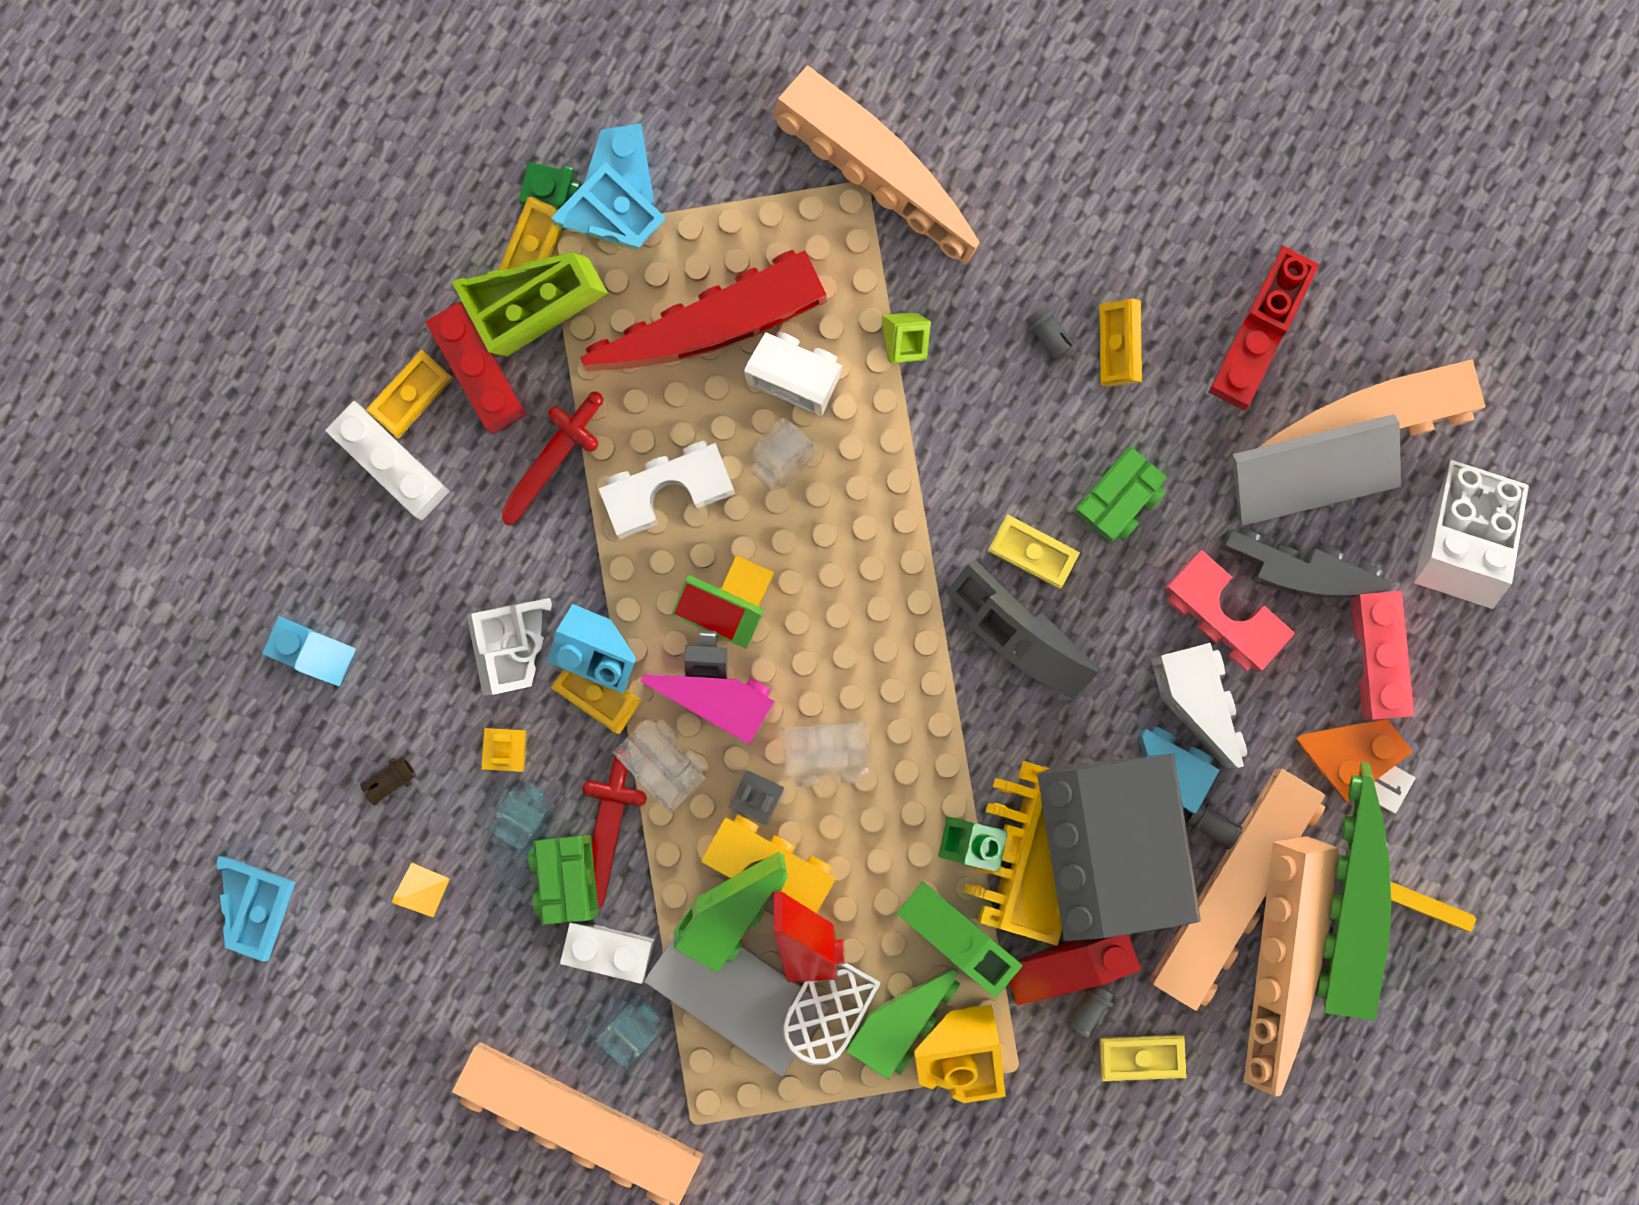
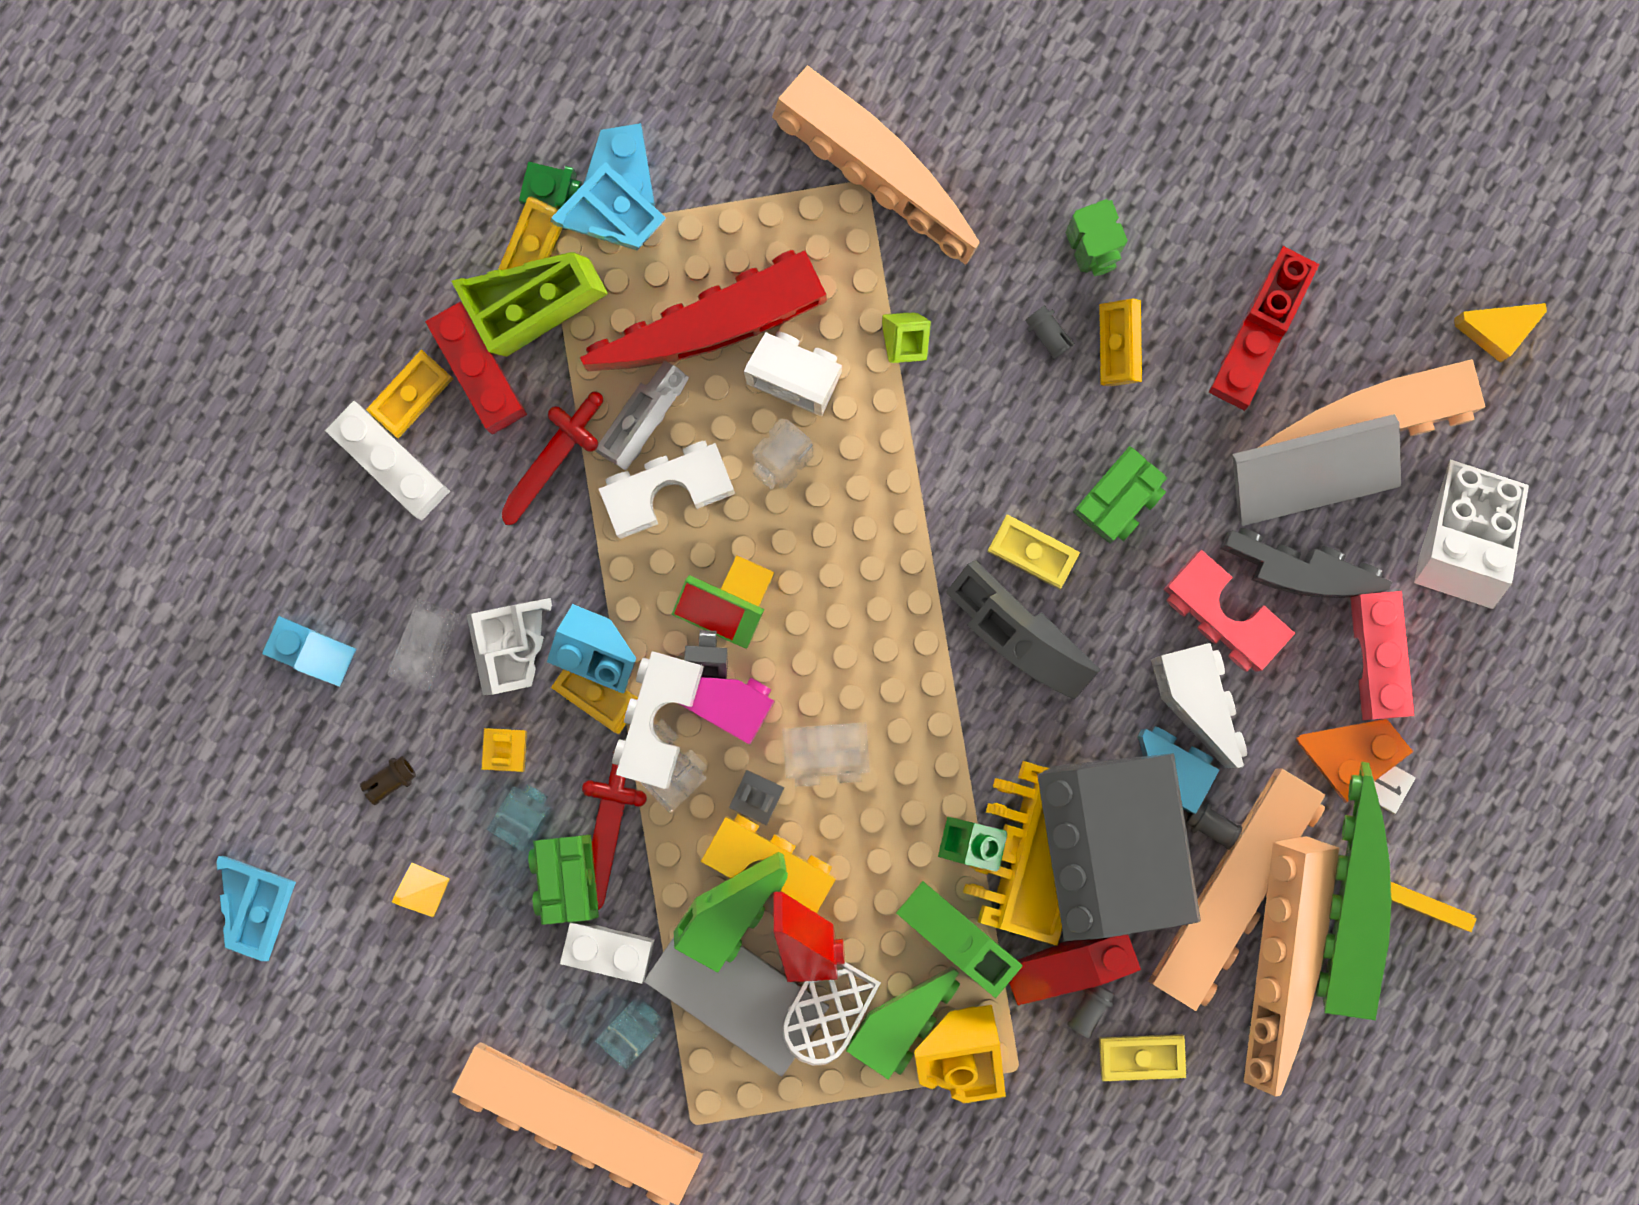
none -> clear brick [387,598,463,692]
none -> light grey hinge [596,361,689,471]
none -> white arch [612,651,704,789]
none -> bright green brick [1065,199,1128,276]
none -> yellow slope [1454,303,1547,363]

